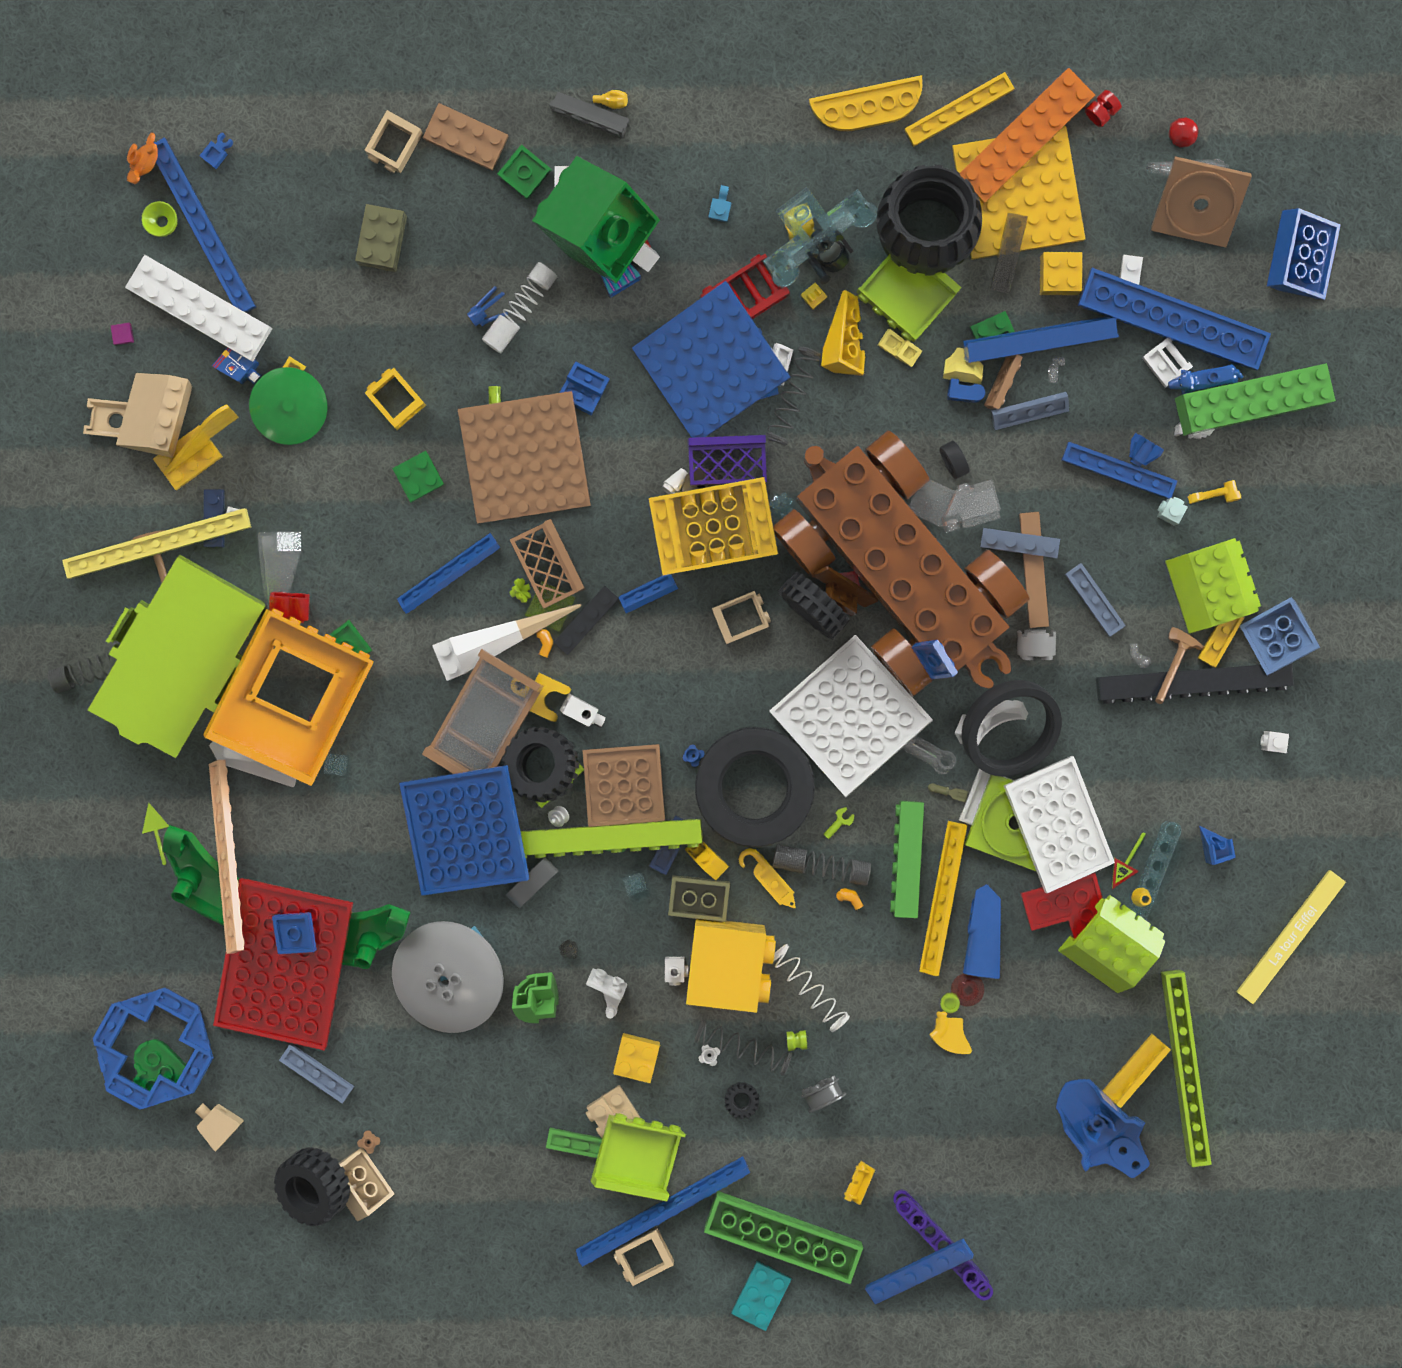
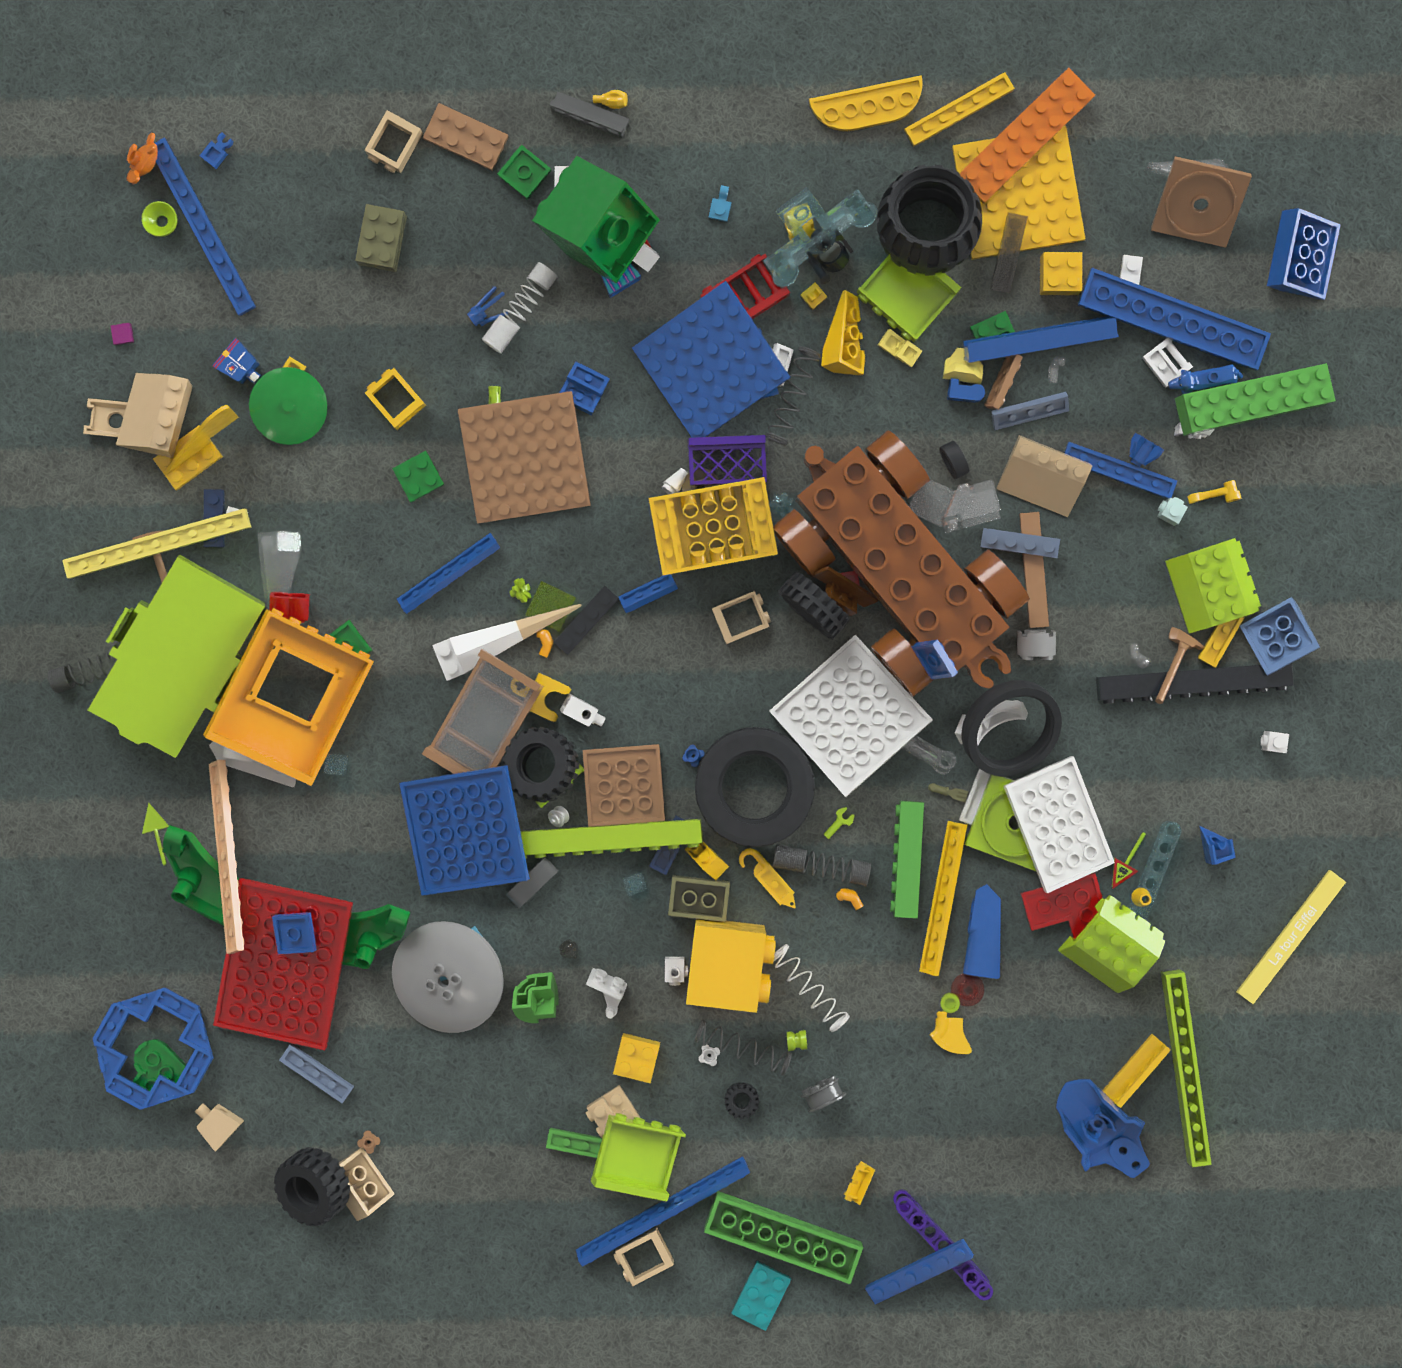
white plate [125,255,272,362] -> none
medium nougat fence [510,519,585,609] -> none
sand blue plate [1064,563,1126,637] -> none
red wheel [1085,90,1122,127] -> none
red hair [1169,117,1198,148] -> none
none -> tan slope [996,435,1092,517]

